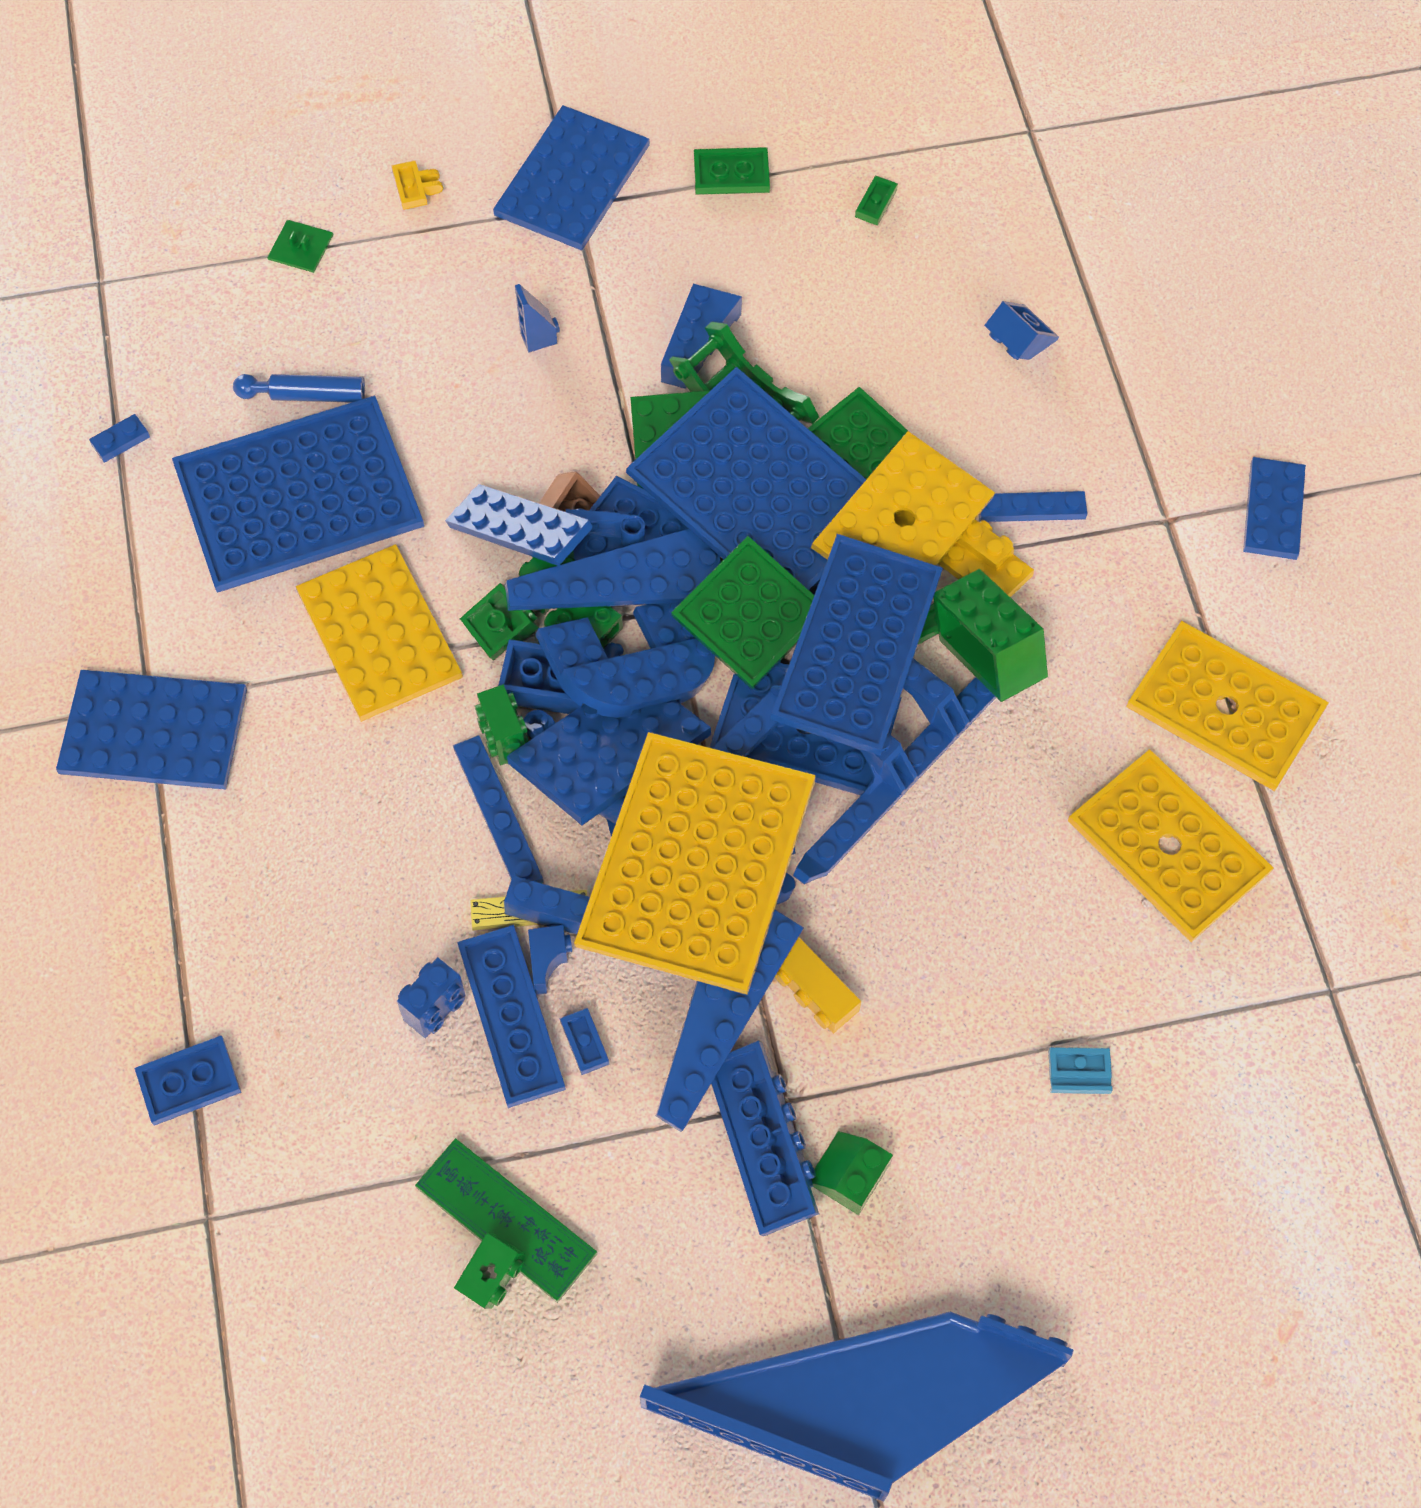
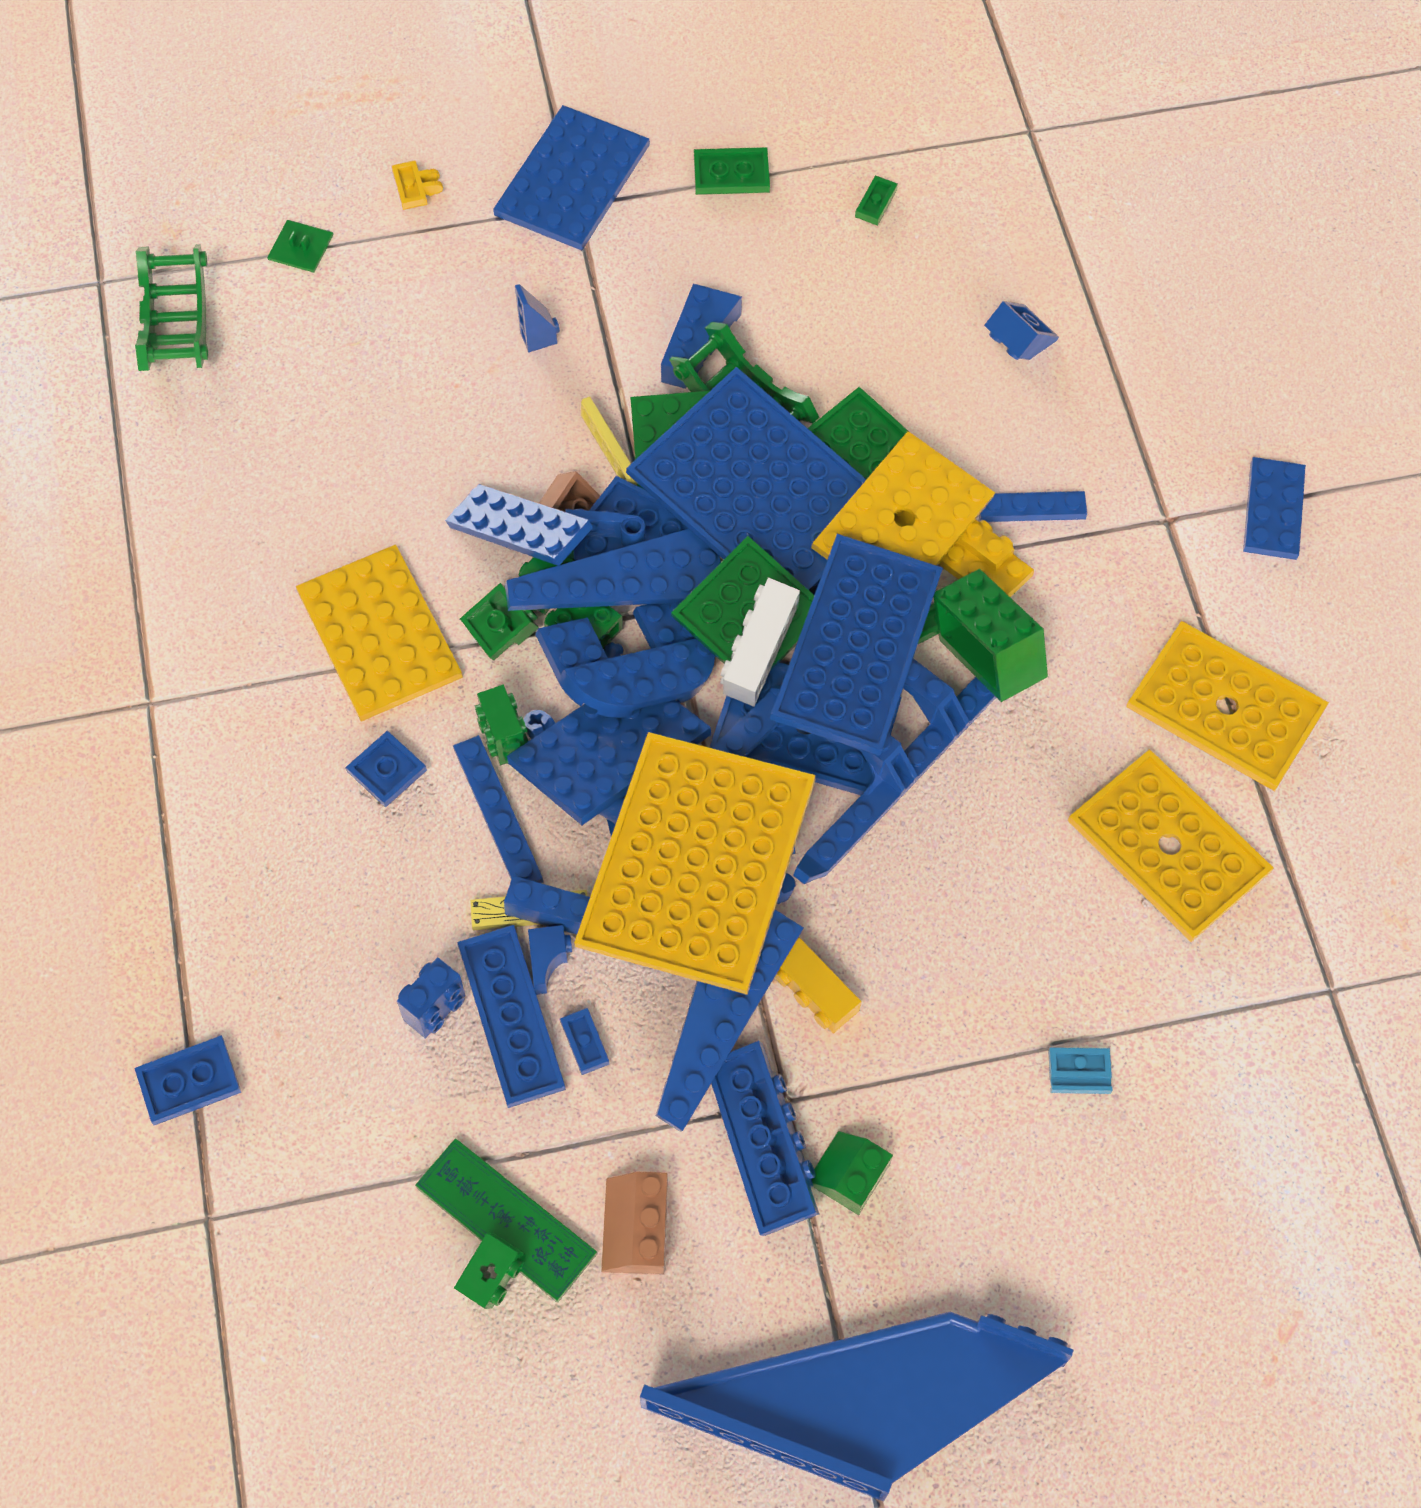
blue plate [56,670,247,790] -> none
blue plate [89,414,150,463] -> none
blue plate [172,396,425,593] -> none
blue piece [233,374,365,403] -> none
blue brick [498,640,584,714] -> none
none -> green fence [135,244,208,371]
none -> blue plate [345,731,427,808]
none -> light yellow tile [581,396,637,486]
none -> nougat slope [601,1172,668,1274]
none -> white brick [720,578,800,706]

